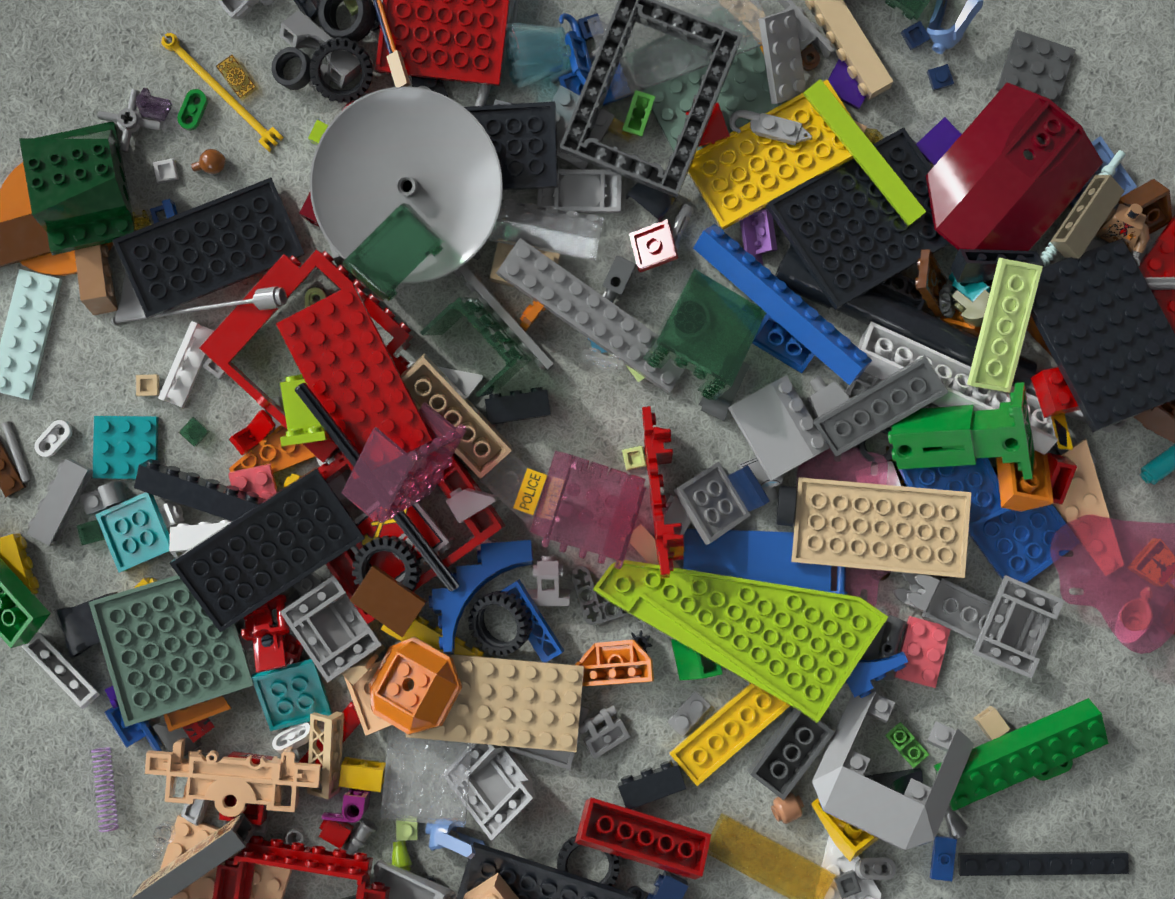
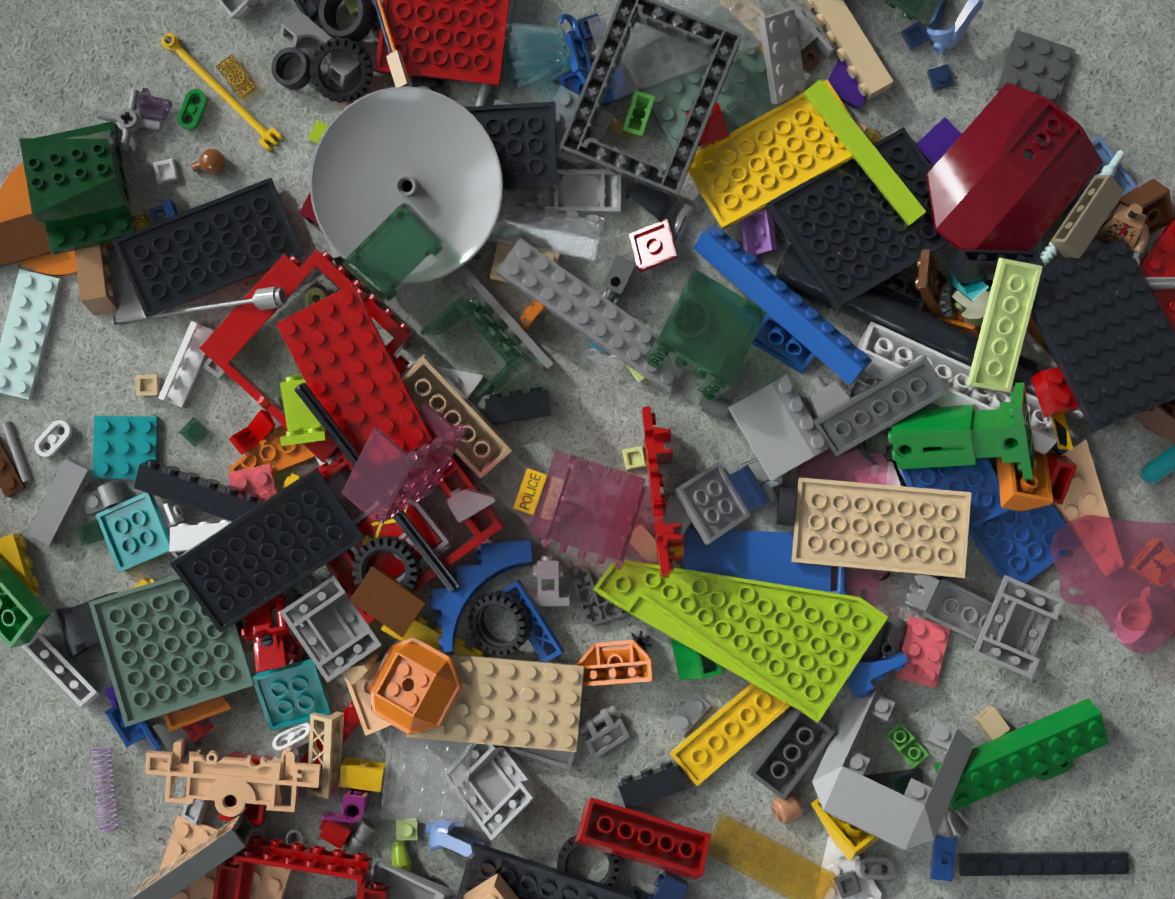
light grey plate [729,110,812,146] -> none

